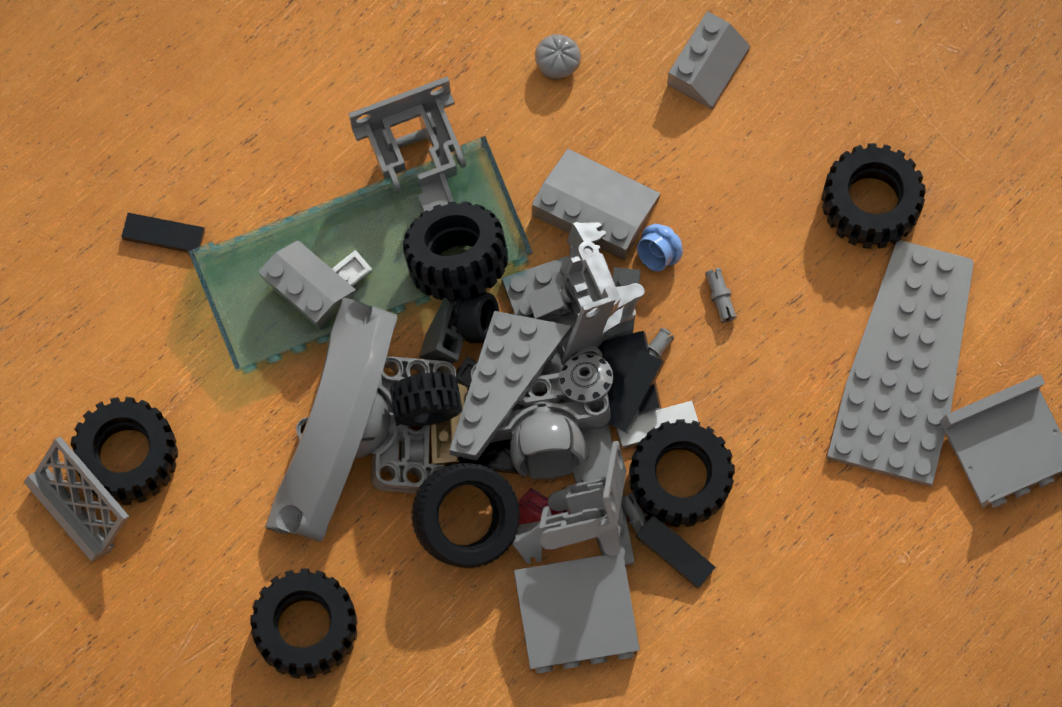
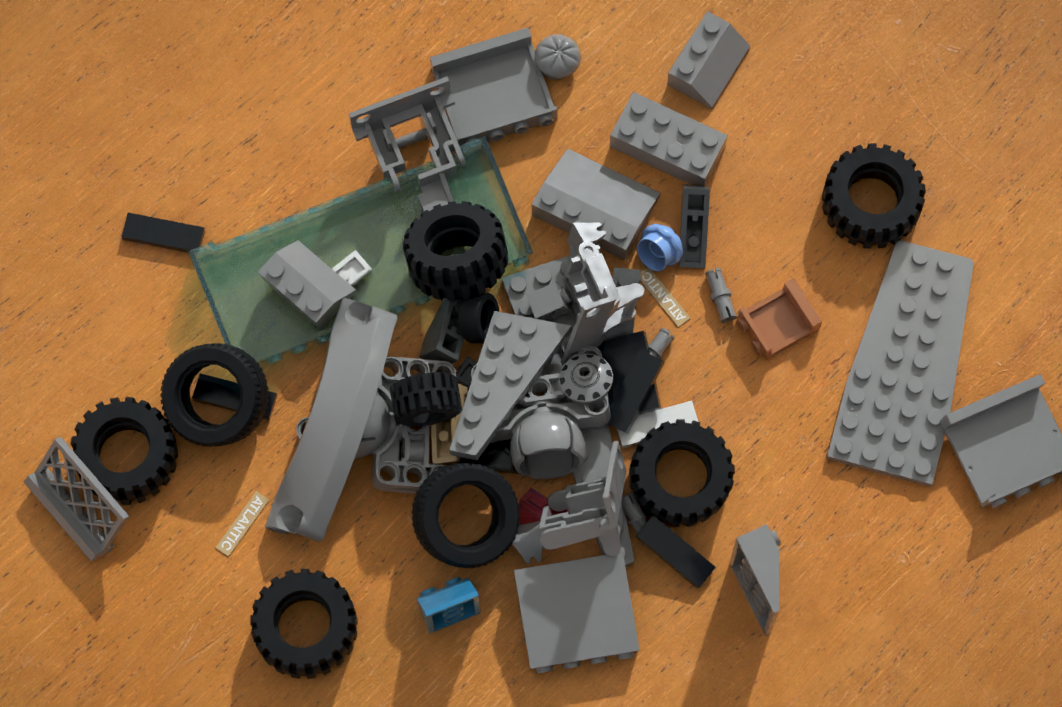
none -> black tyre [160,343,269,447]
none -> black tile [192,373,277,420]
none -> tan sticker [215,491,269,557]
none -> dark azure slope [417,577,480,633]
none -> light grey panel [430,28,558,149]
none -> light grey brick [610,92,728,186]
none -> tan sticker [640,267,691,327]
none -> dark grey slope [679,184,710,268]
none -> light grey slope [729,524,781,636]
none -> nougat panel [737,278,822,361]

